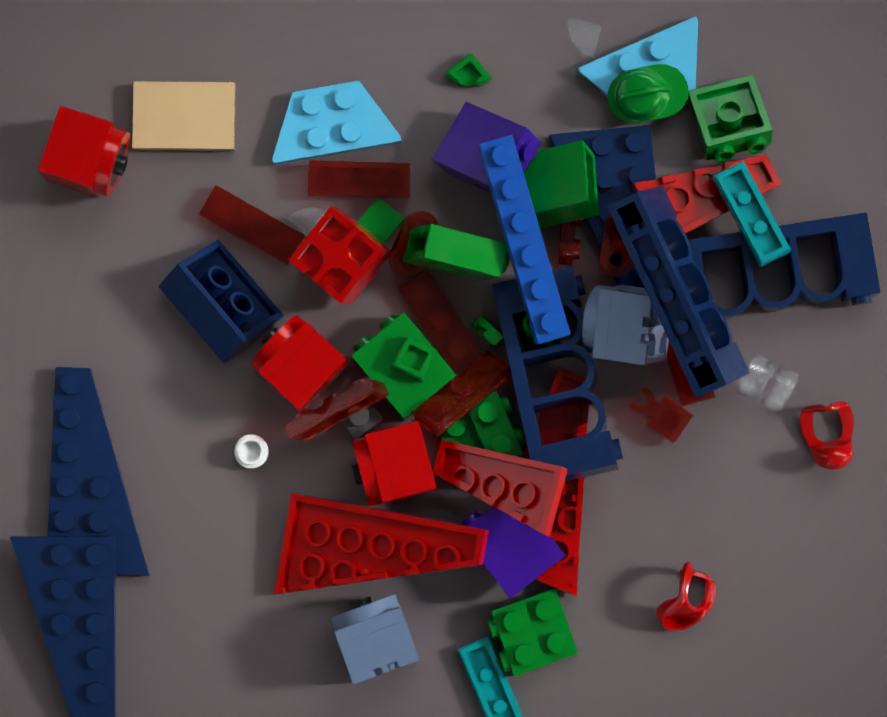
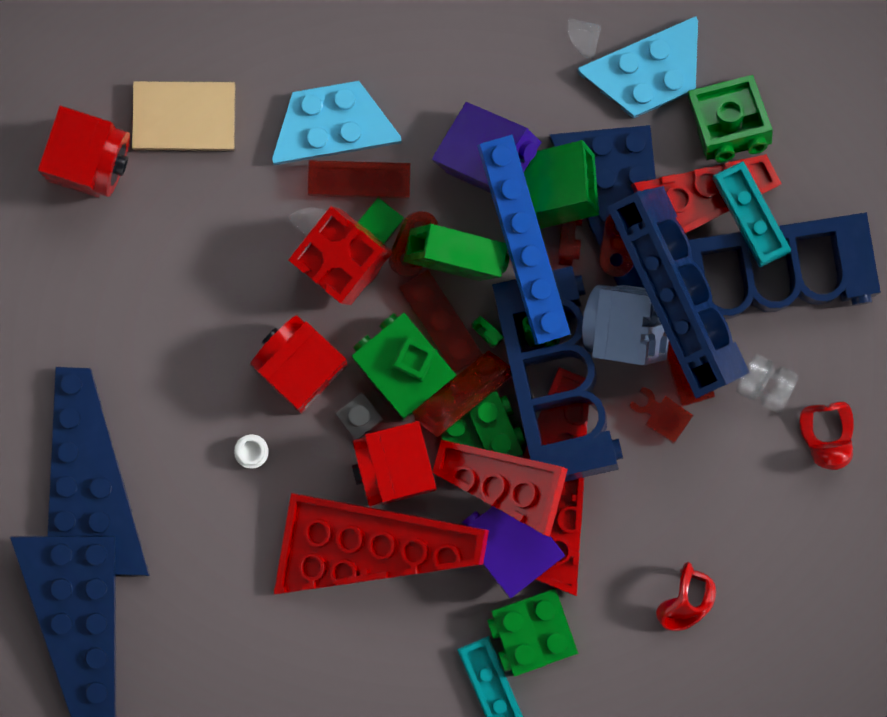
dark blue slope [158,239,284,364] -> none
clear red plate [199,185,304,265] -> none
clear red plate [285,378,389,441] -> none
sand blue piece [331,594,419,685] -> none
green tile [445,53,492,88] -> none
green piece [608,64,688,123] -> none

